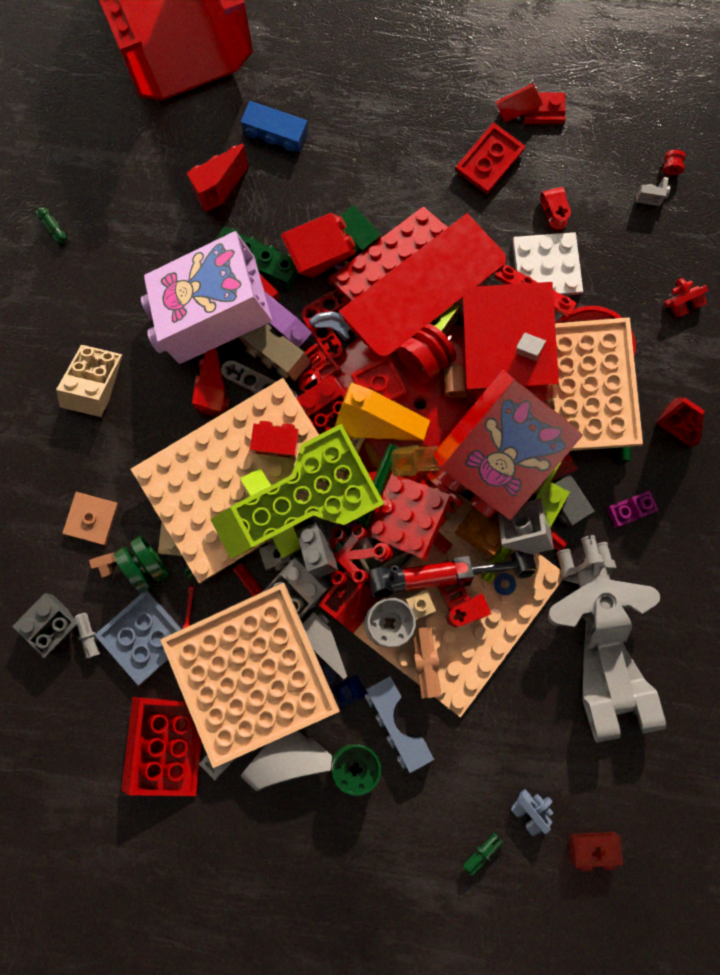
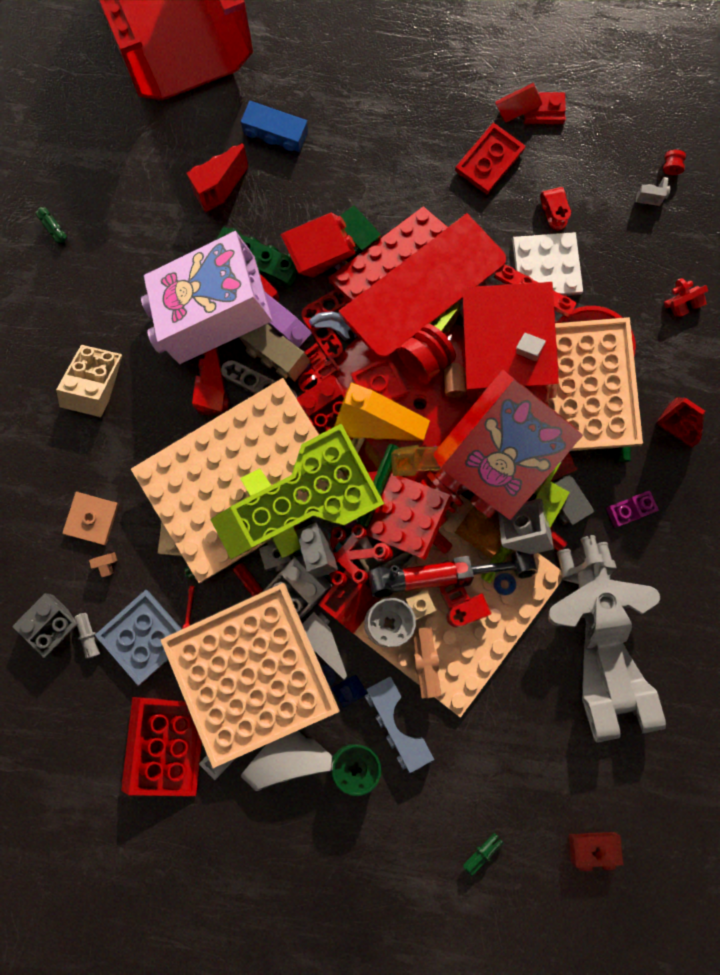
dark green wheel [113,535,168,593] -> none
red brick [250,421,299,459] -> none
sand blue hips [511,789,553,836] -> none

